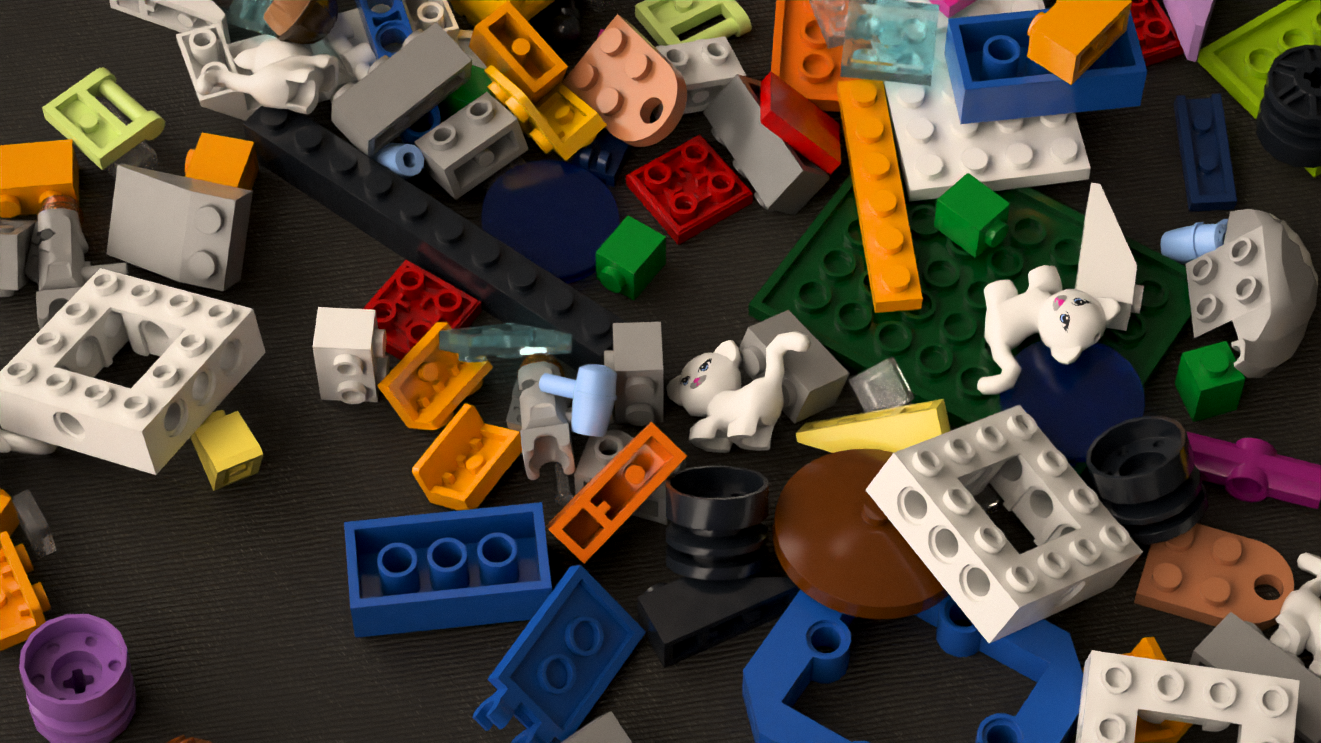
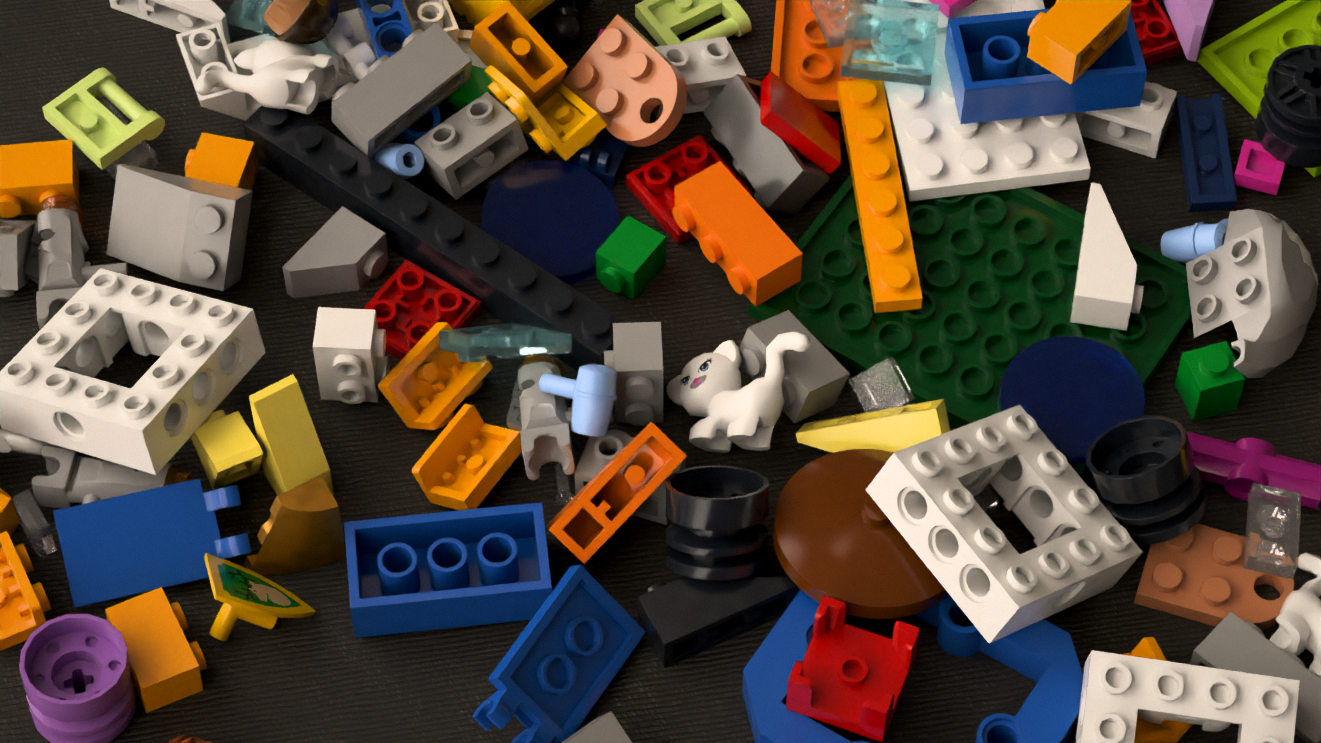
green brick [934,173,1010,258] -> none
white animal [977,265,1121,395] -> none
none -> light grey piece [32,446,194,509]
none -> blue tile [53,478,252,608]
none -> light orange brick [105,587,207,713]
none -> yellow shield [204,553,316,641]
none -> pearl gold slope [245,476,347,575]
none -> light yellow slope [249,374,334,495]
none -> light grey slope [282,206,389,298]
none -> orange brick [672,161,803,307]
none -> red panel [786,595,920,742]
none -> white brick [1075,82,1177,159]
none -> dark pink plate [1234,139,1285,196]
none -> clear plate [1244,483,1301,579]

